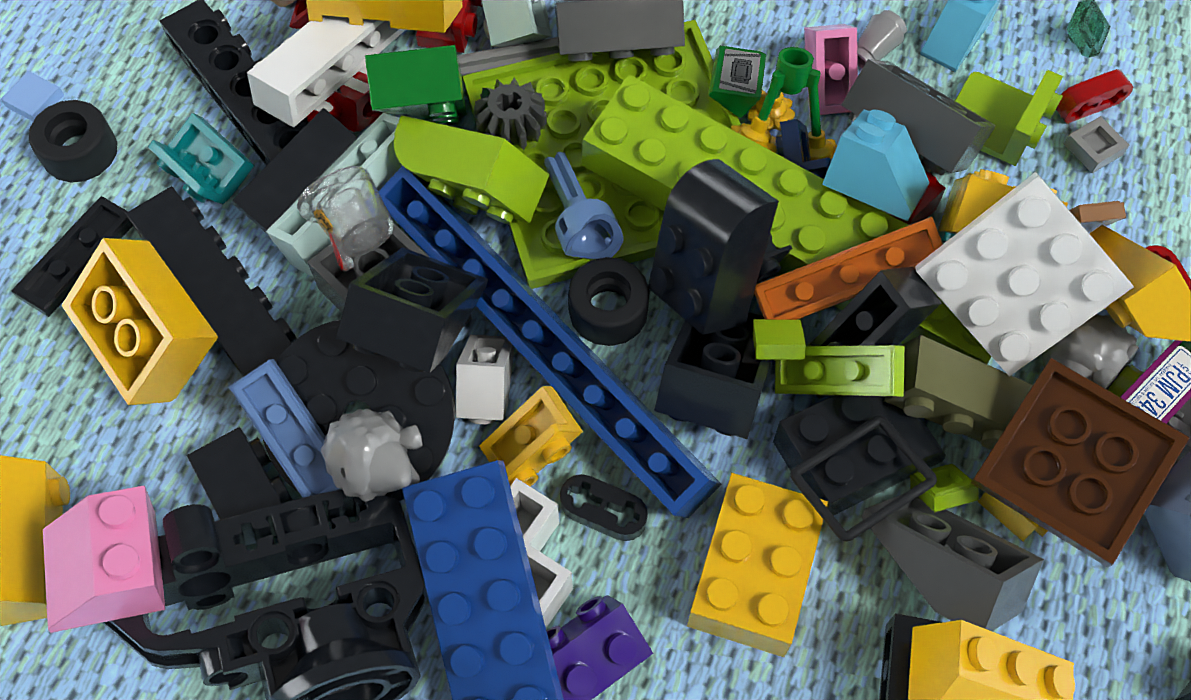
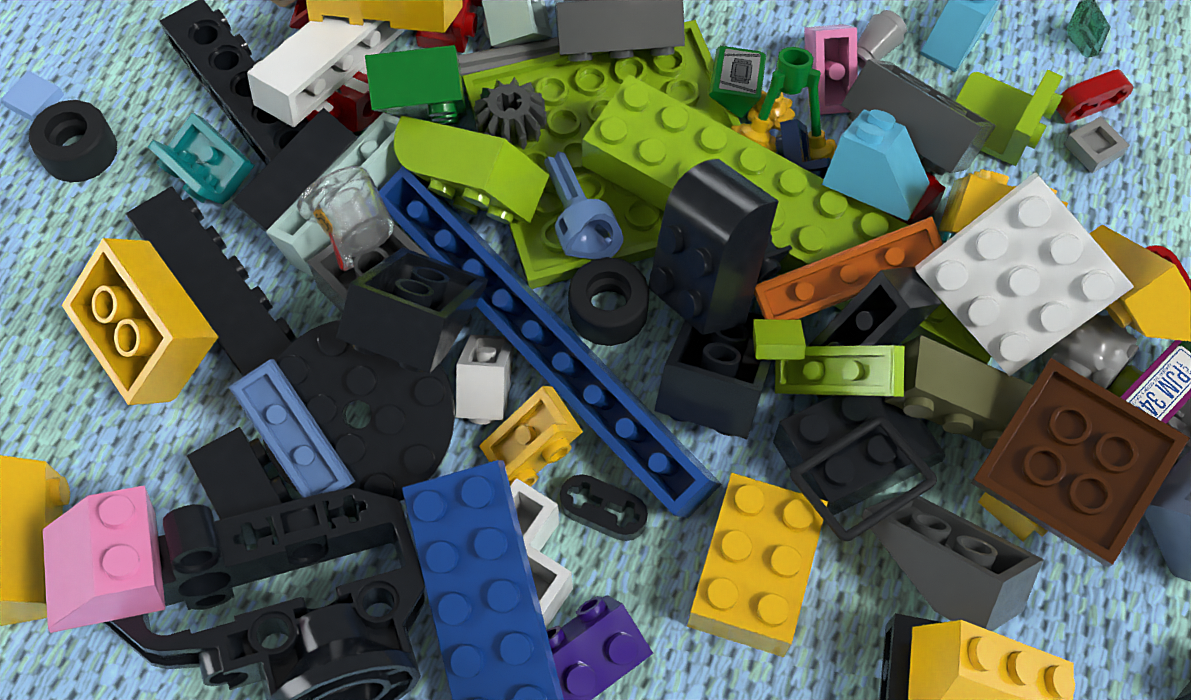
black tile [11,196,133,317] -> none
light grey animal [321,409,422,502] -> none
lime tile [910,464,979,512] -> none
medium nougat tile [1069,201,1126,233] -> none

